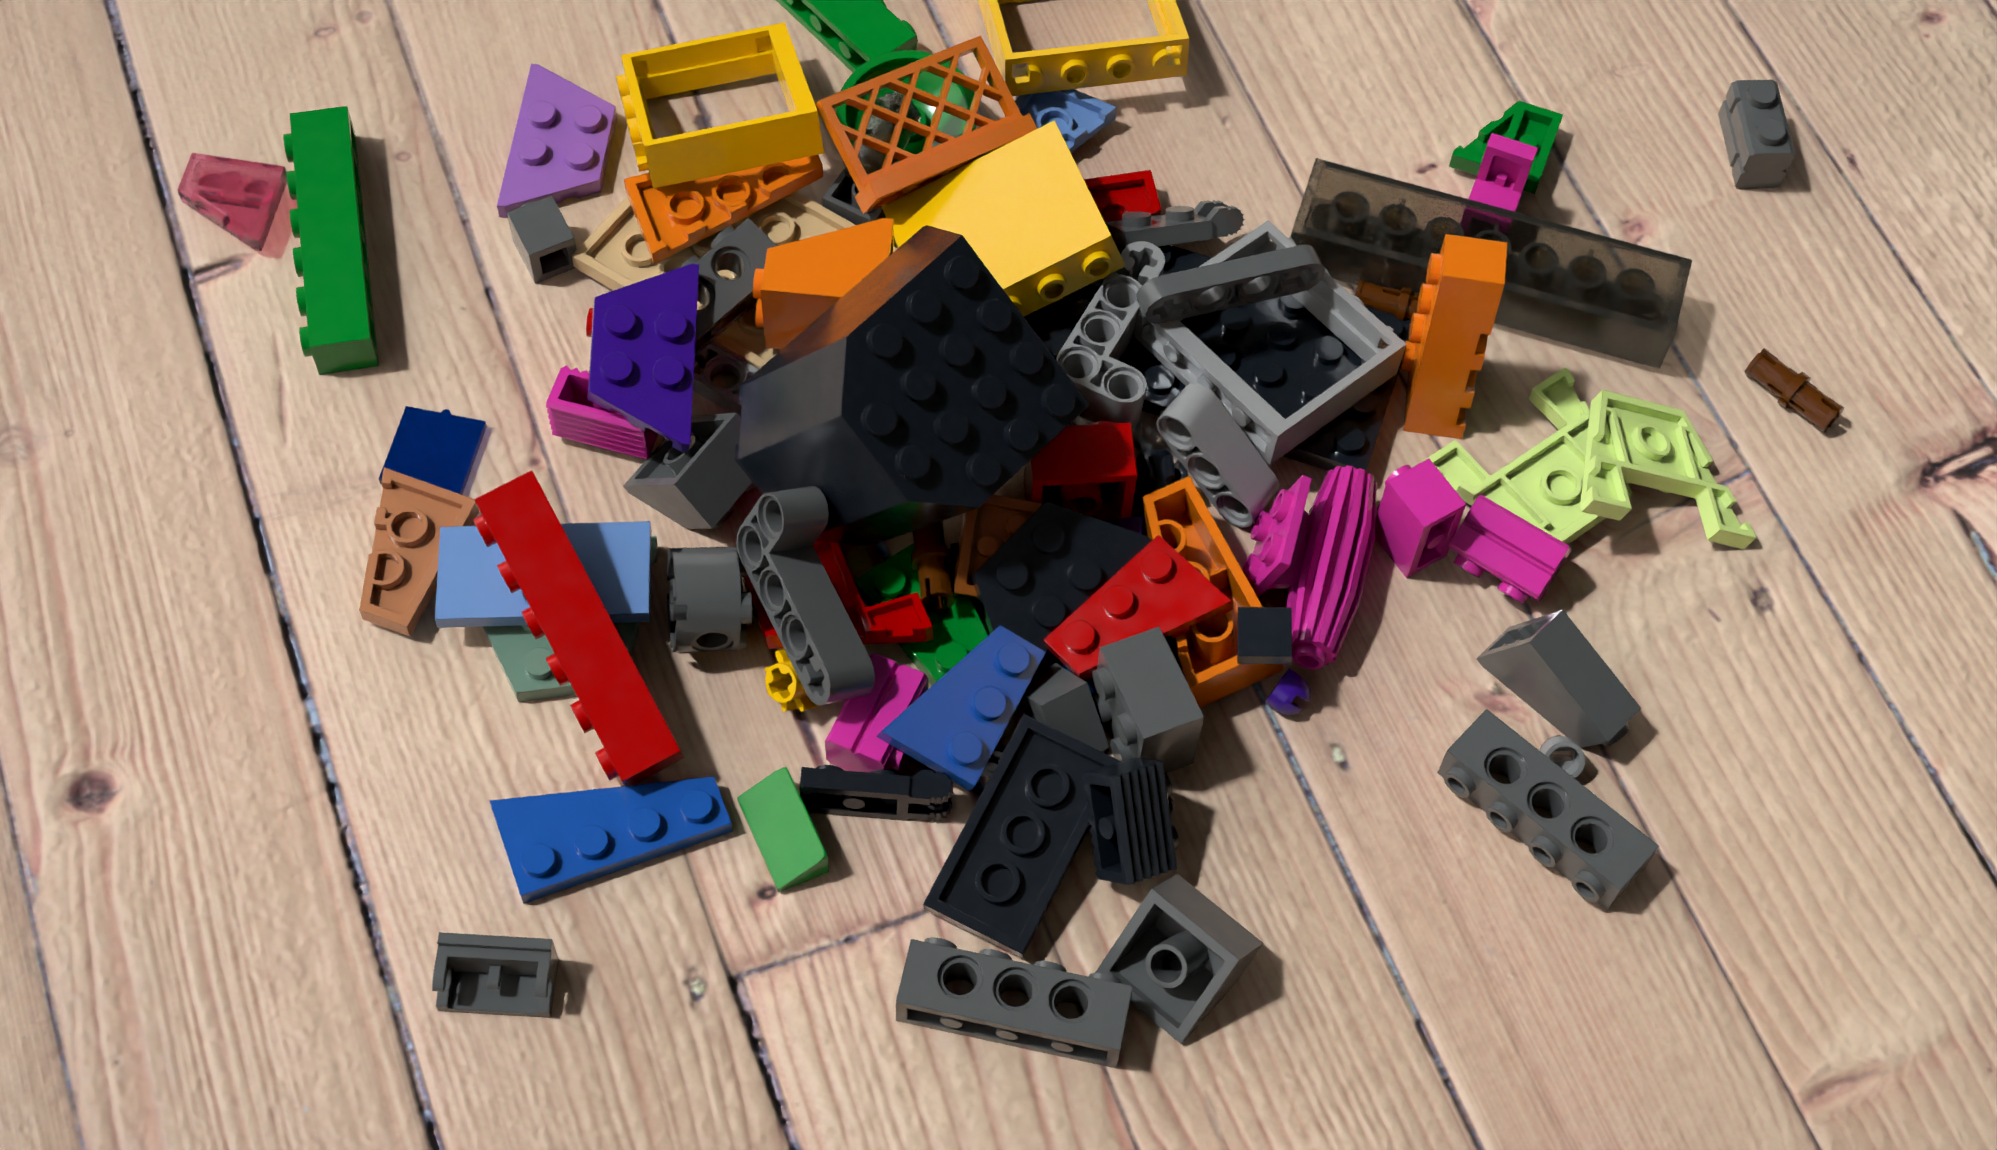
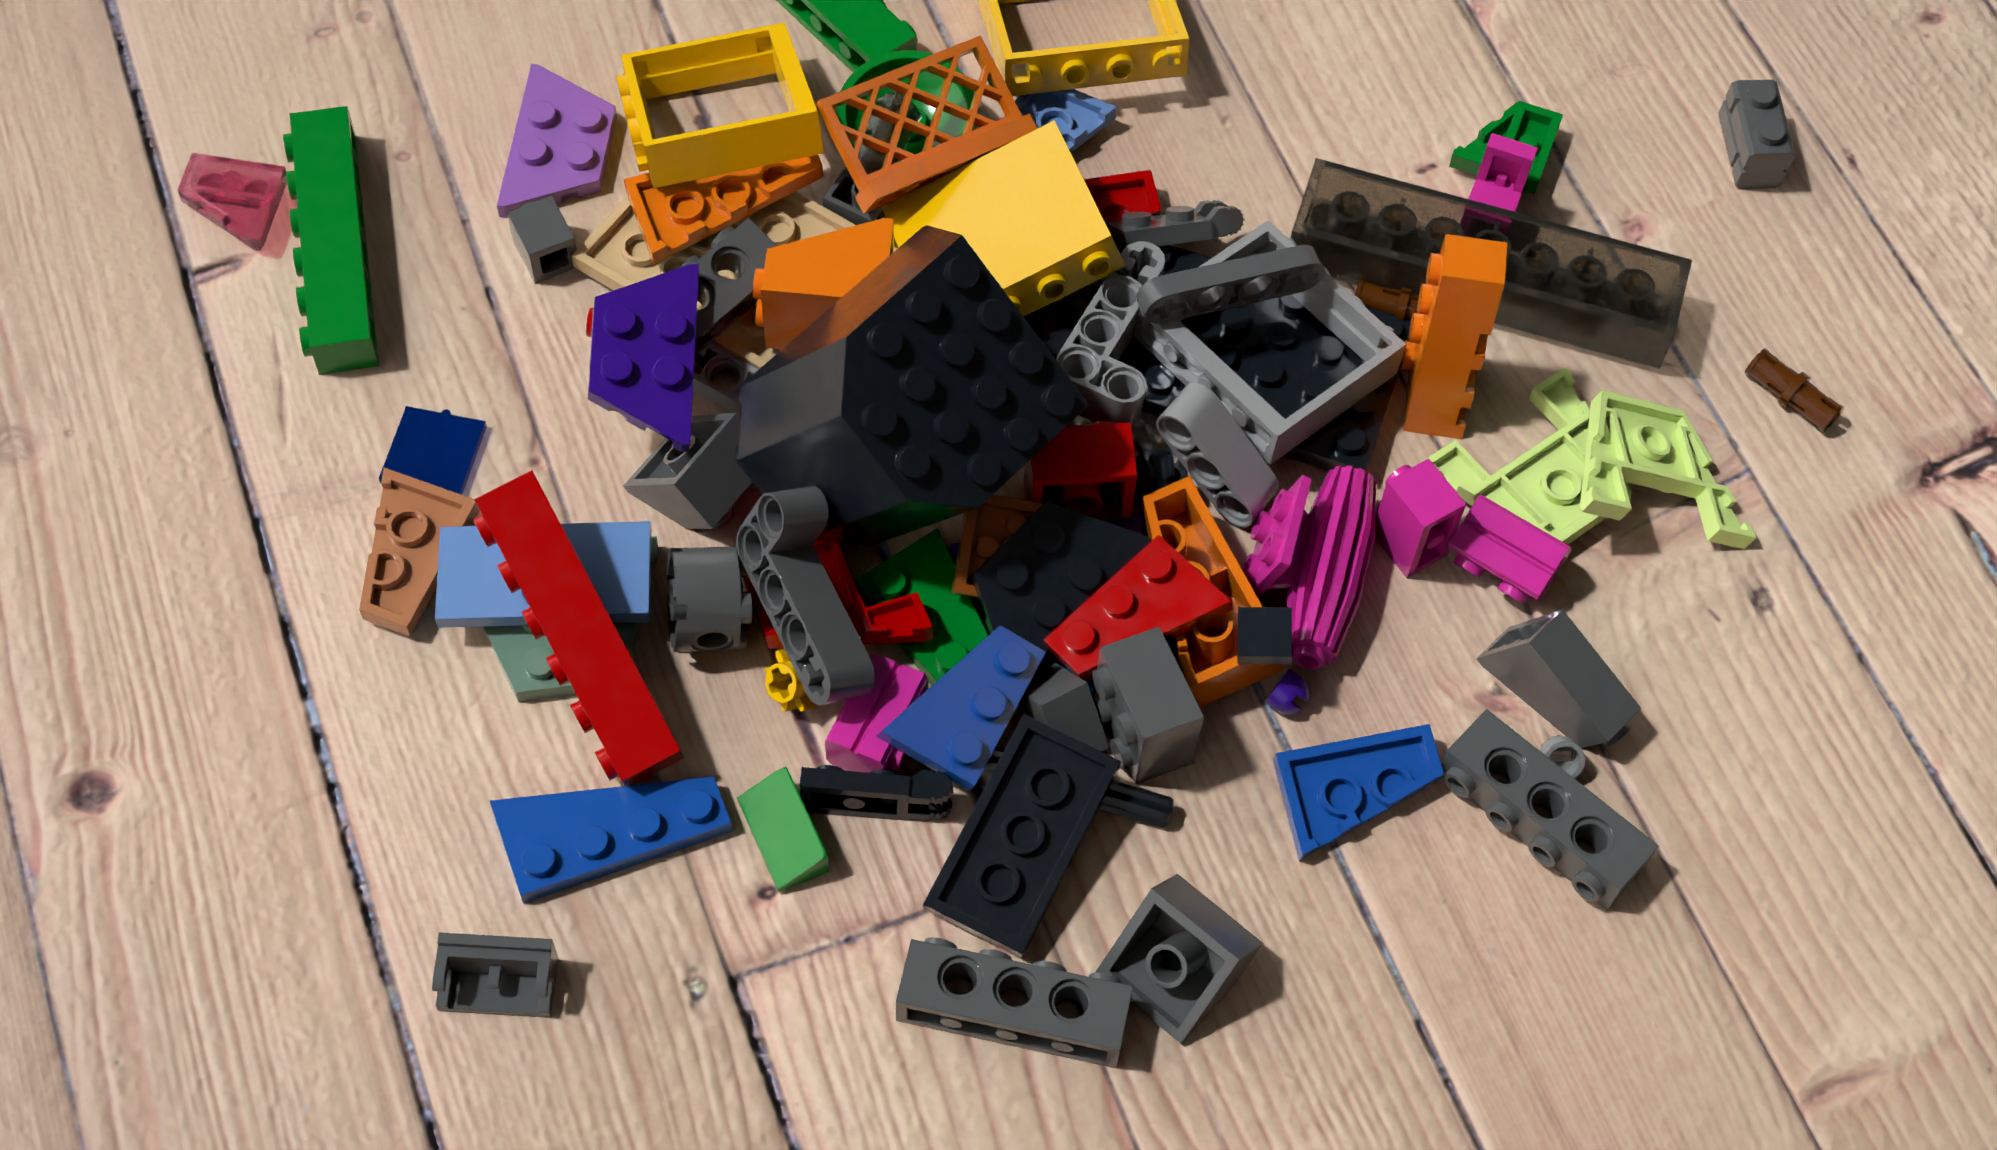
dark pink brick [546,365,659,459] -> none
reddish brown pin [911,521,954,612] -> none
black brick [1082,757,1179,885] -> none
none -> blue wing [1273,724,1444,861]

